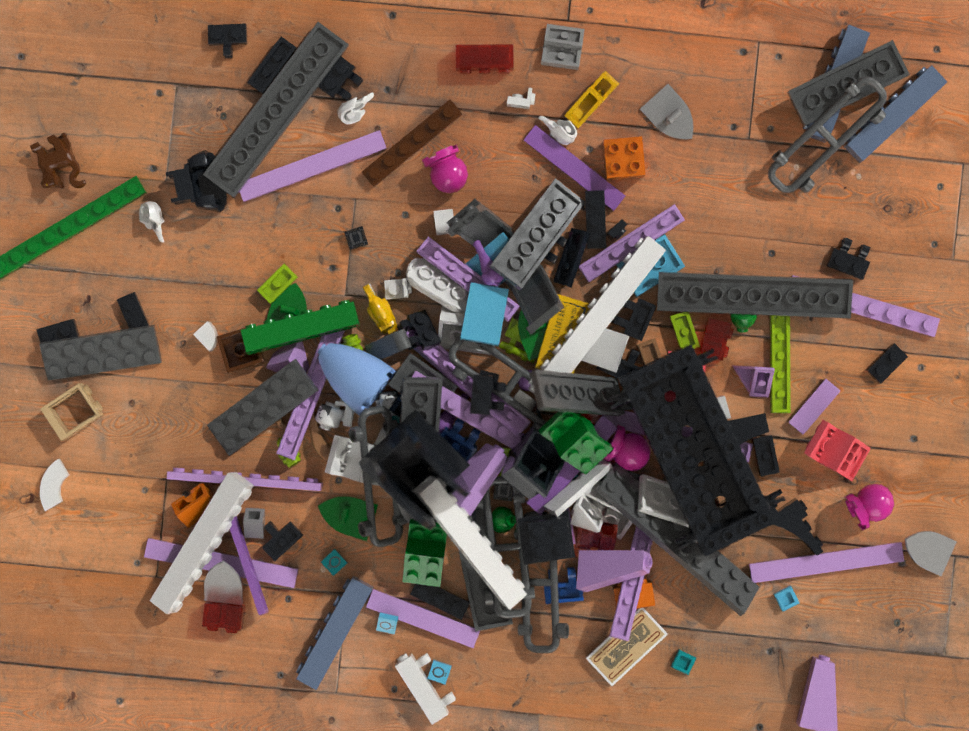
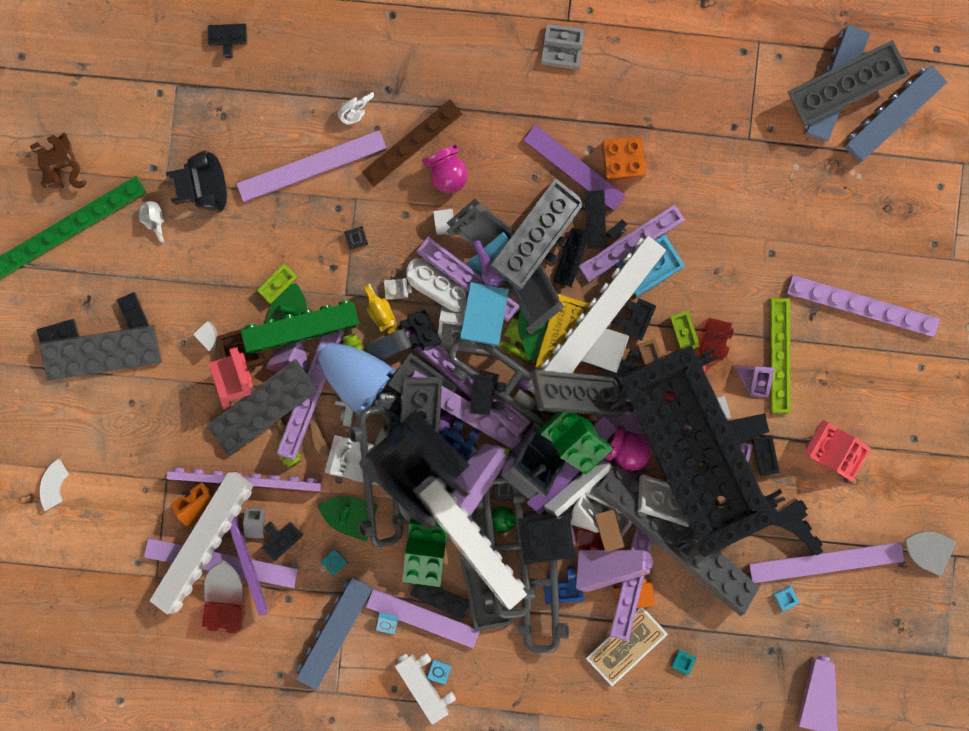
tan window [40,383,104,441] -> none
dark grey plate [203,22,349,198] -> none
black plate [247,36,297,94] -> none
white head [315,401,342,431] -> none
black plate [318,57,363,101] -> none
clear red brick [456,44,514,74] -> none
white bracket [507,88,535,110] -> none
white piece [538,116,577,145] -> none
yellow slope [564,71,619,128] -> none
light grey shield [640,84,693,140] -> none
dark grey plate [657,272,853,319] -> none
green brick [730,314,757,333] -> none
dark grey bar [768,76,887,193] -> none
lavender tile [788,379,840,435] -> none
black plate [826,238,871,280] -> none
dark pink tile [844,484,894,531] -> none
black plate [866,343,908,384] -> none
none -> coral bracket [209,348,253,410]
none -> medium nougat tile [595,510,624,553]

